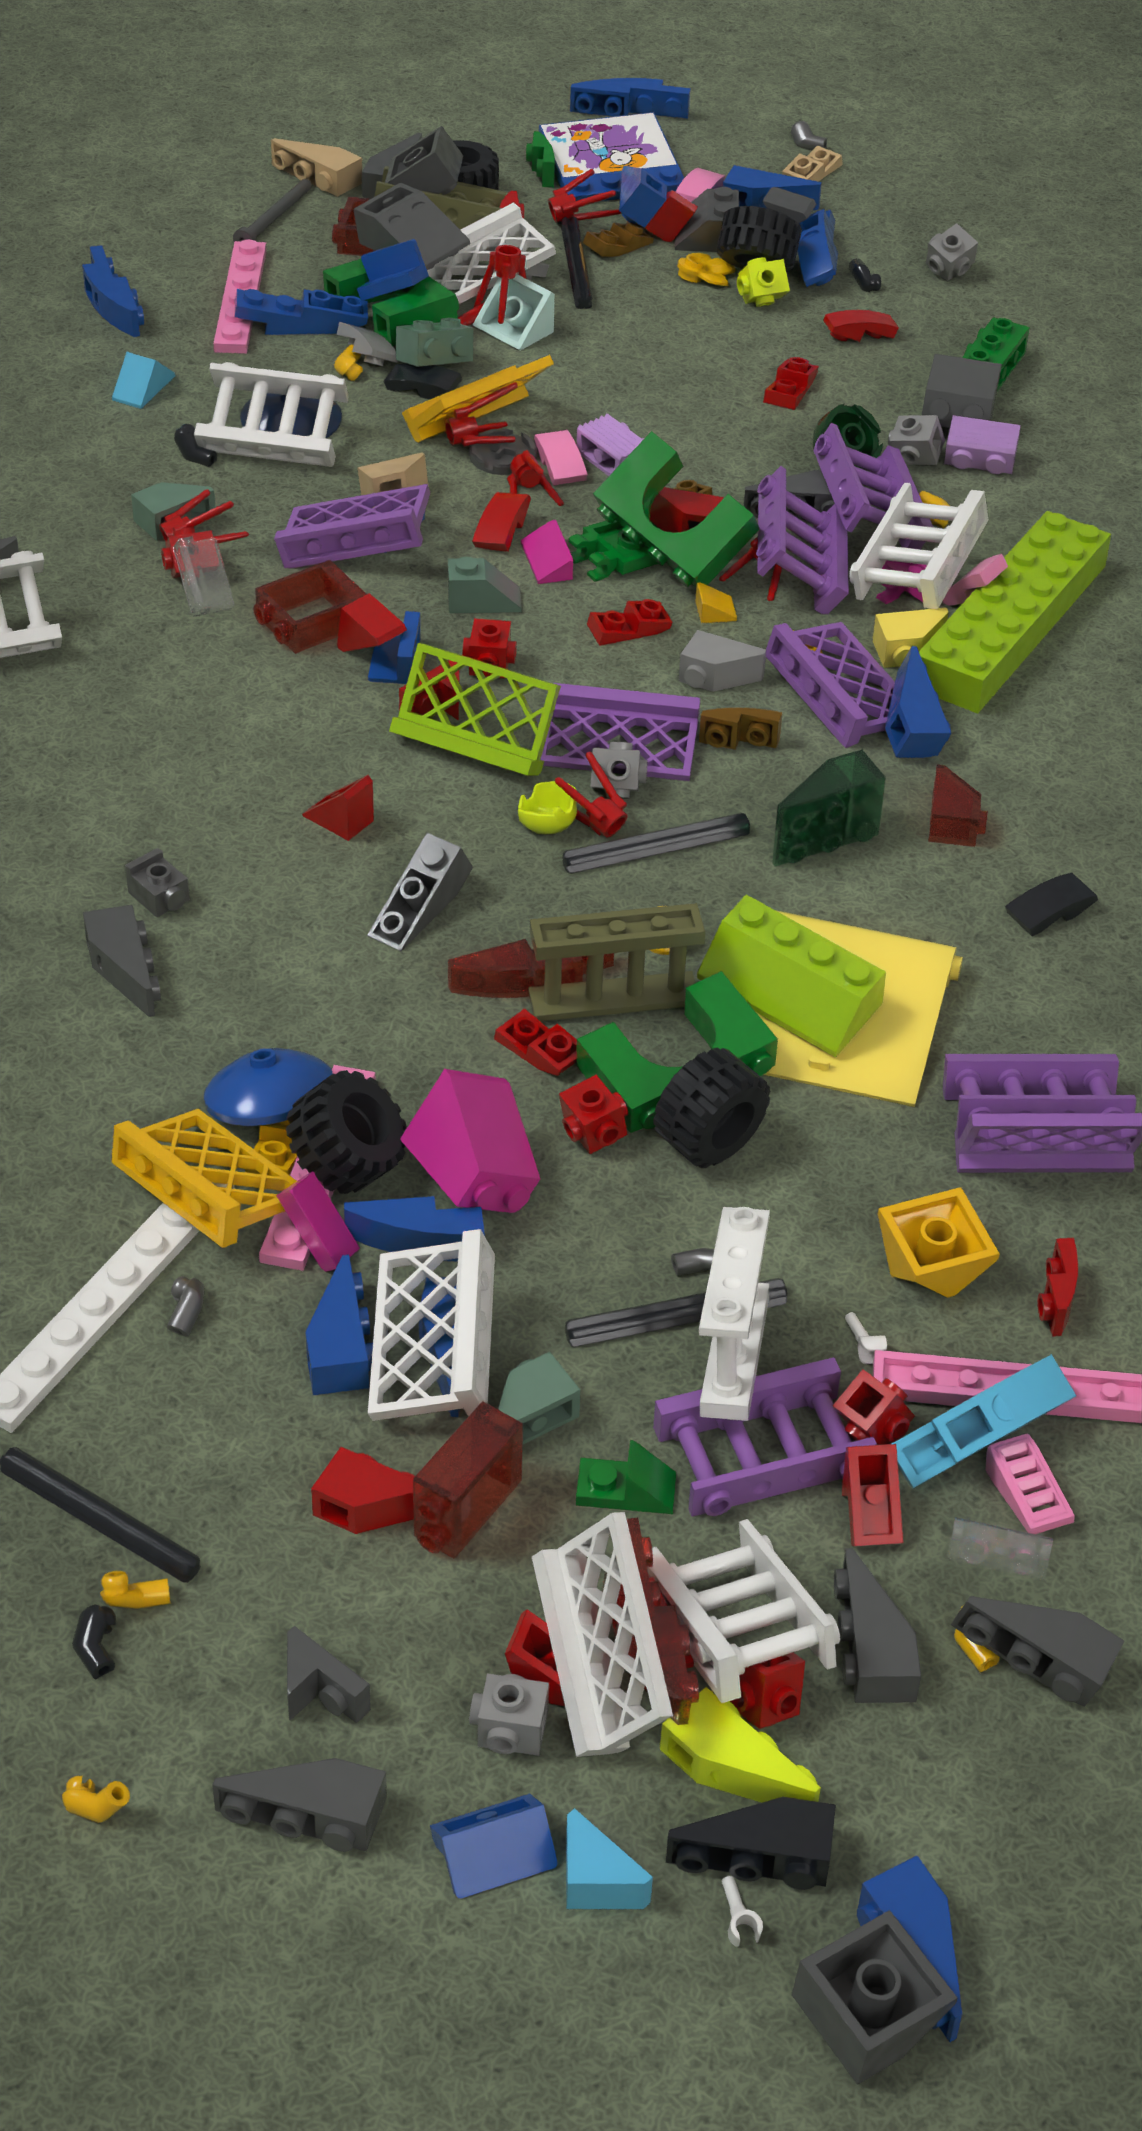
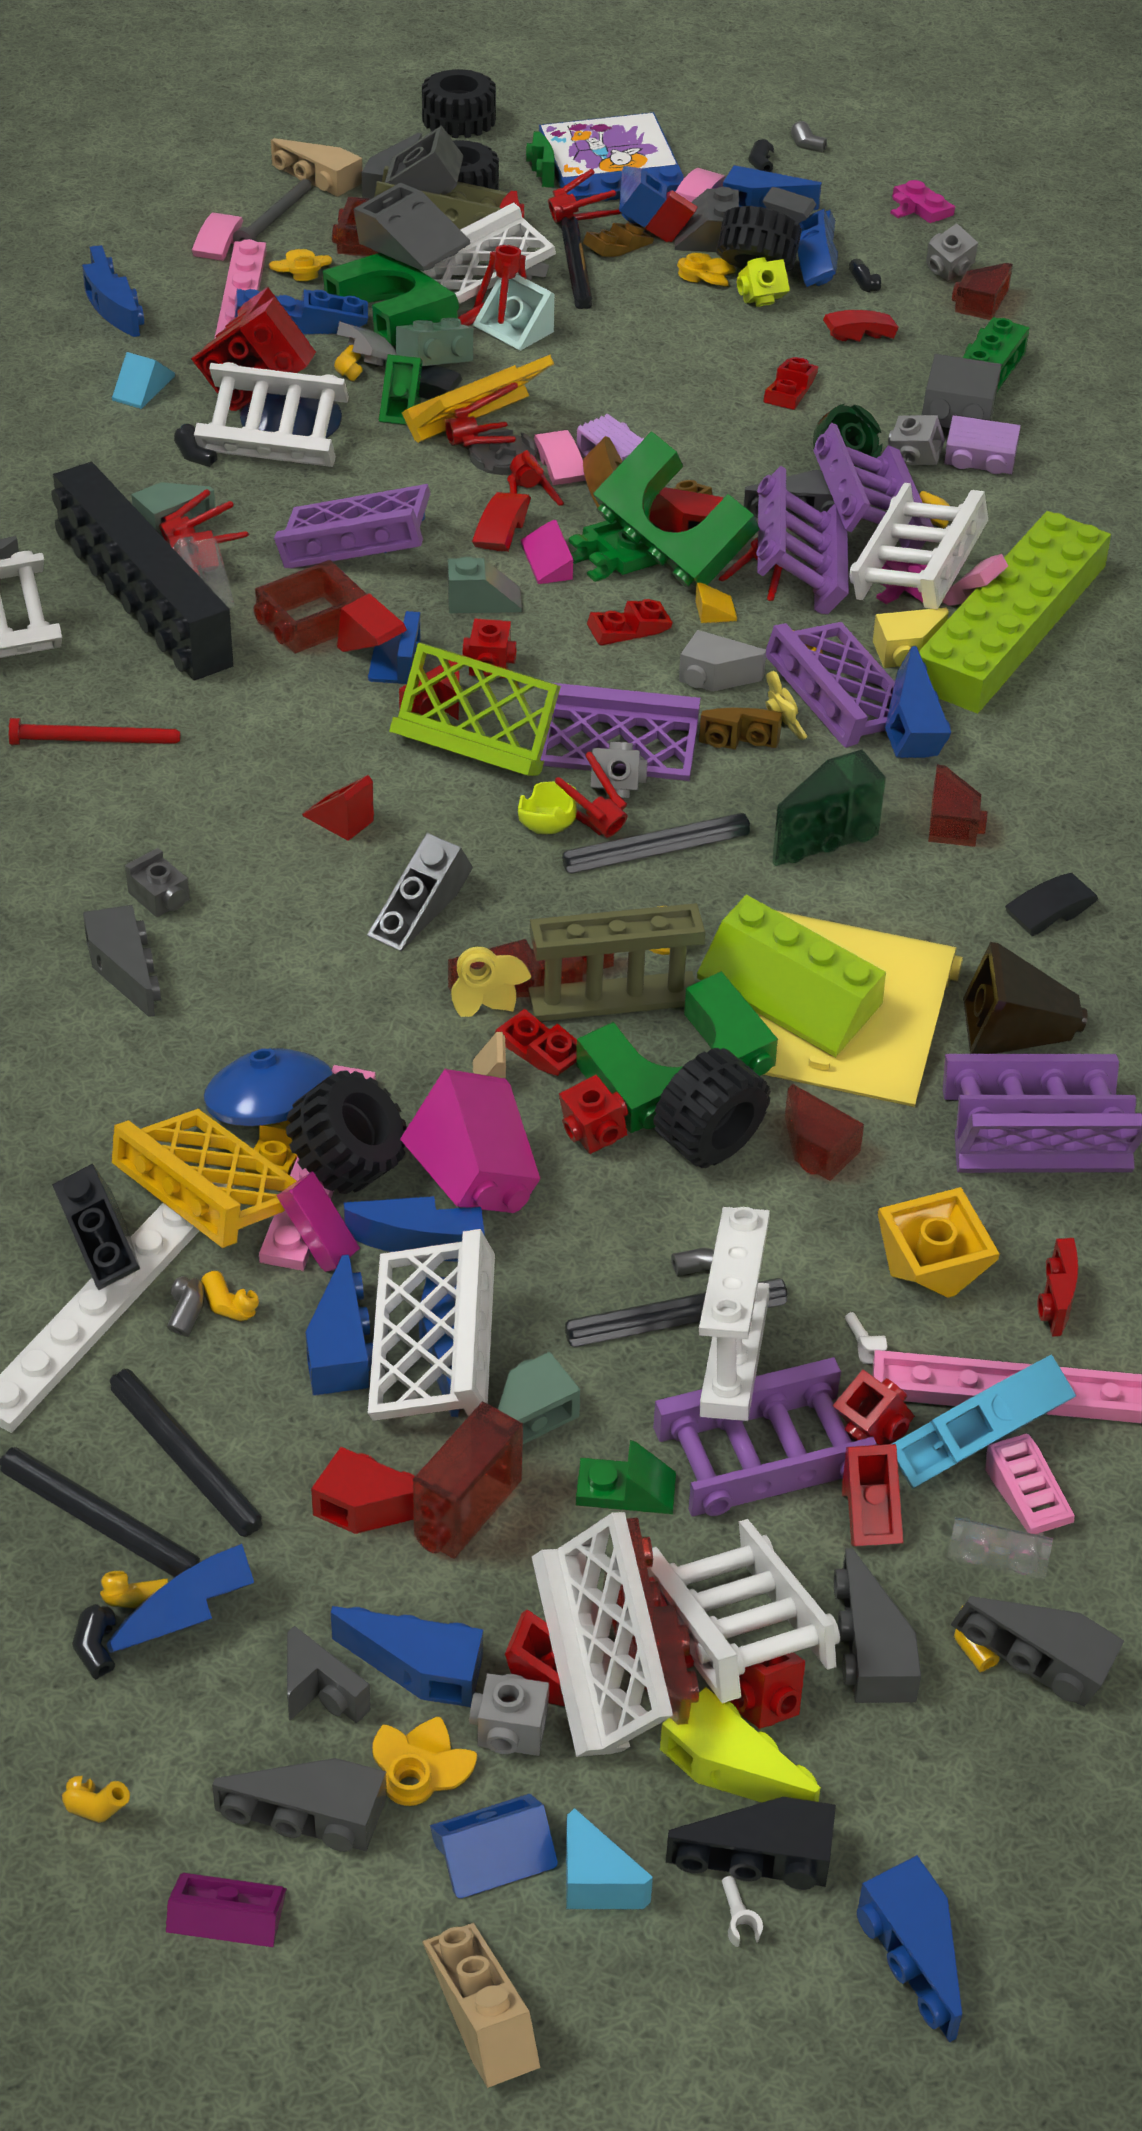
blue panel [357,239,429,301] -> none
tan slope [357,453,429,508] -> none
blue slope [570,78,691,119] -> none
tan slope [782,145,843,182] -> none
dark grey slope [792,1910,958,2085] -> none
none -> red bar [9,718,181,745]
none -> black brick [51,461,234,681]
none -> black slope [52,1163,140,1290]
none -> blue slope [106,1544,254,1654]
none -> black axle [110,1369,262,1537]
none -> magenta slope [166,1873,287,1947]
none -> red brick [191,287,316,411]
none -> bright pink slope [192,212,243,261]
none -> yellow arm [201,1271,259,1321]
none -> yellow plate [269,249,333,281]
none -> blue slope [331,1606,483,1707]
none -> yellow plate [372,1717,477,1806]
none -> green slope [379,354,423,425]
none -> black tyre [422,69,496,138]
none -> tan slope [423,1923,540,2088]
none -> light yellow plate [451,947,531,1017]
none -> tan slope [473,1032,506,1079]
none -> pearl gold slope [583,436,623,508]
none -> black arm [748,139,774,172]
none -> light yellow plate [765,671,807,740]
none -> clear red slope [785,1084,864,1181]
none -> dark pink plate [890,180,955,223]
none -> clear red slope [952,263,1013,320]
none -> dark brown slope [963,942,1088,1054]

